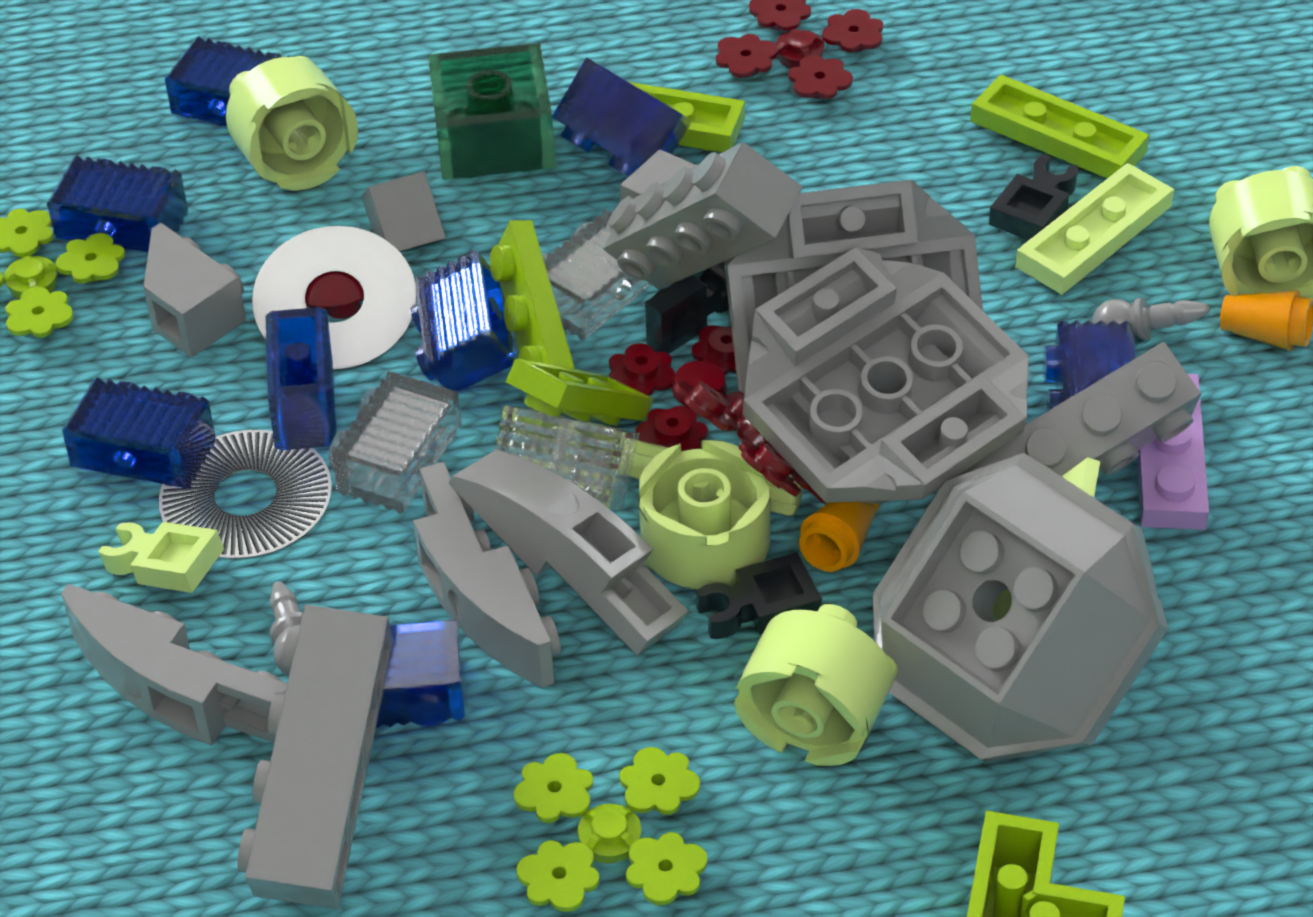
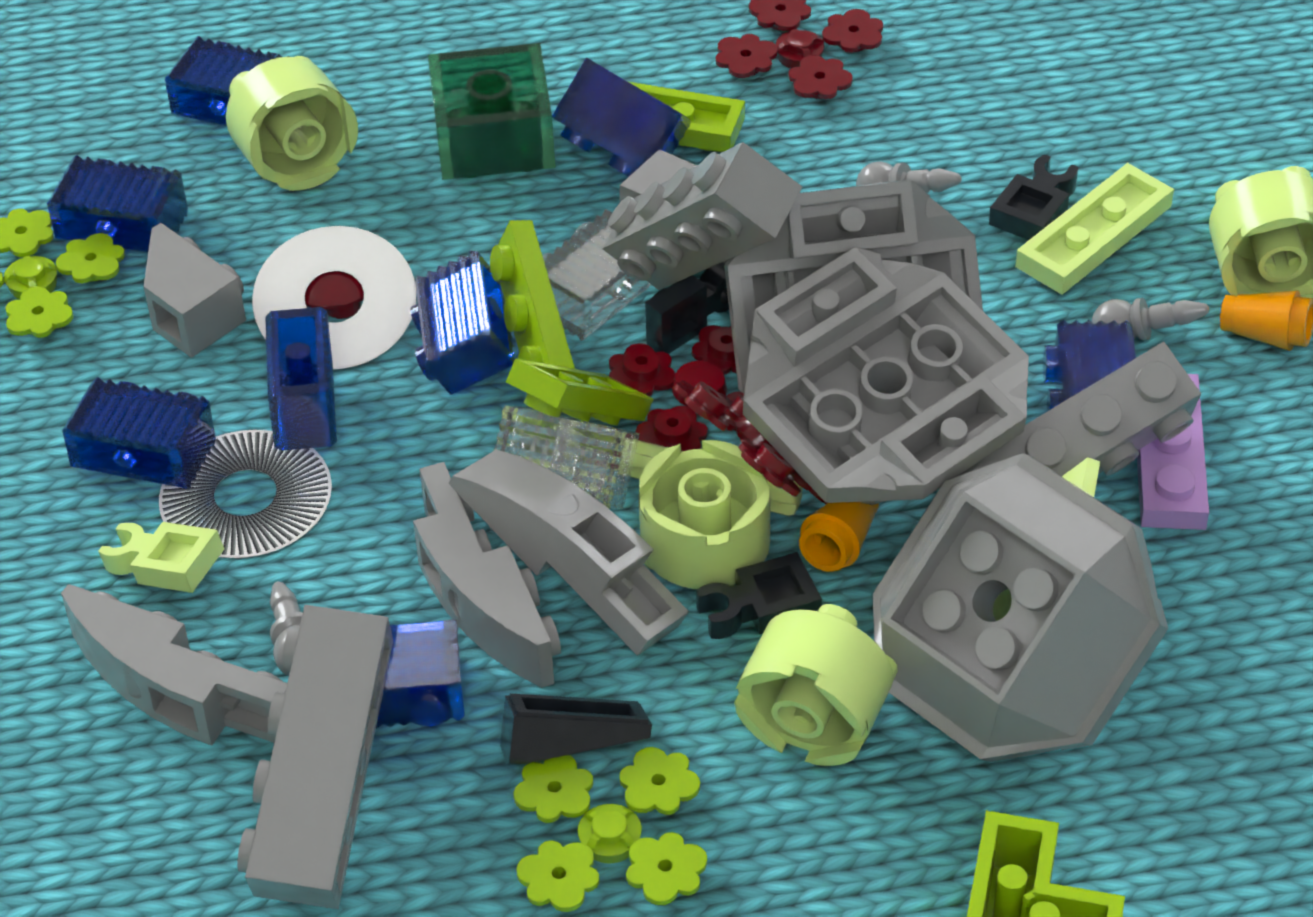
clear brick [329,371,462,514] -> none
light grey brick [361,171,446,252] -> none
lime plate [970,74,1150,178] -> none
none -> black slope [500,693,652,765]
none -> light grey bar [856,162,962,193]

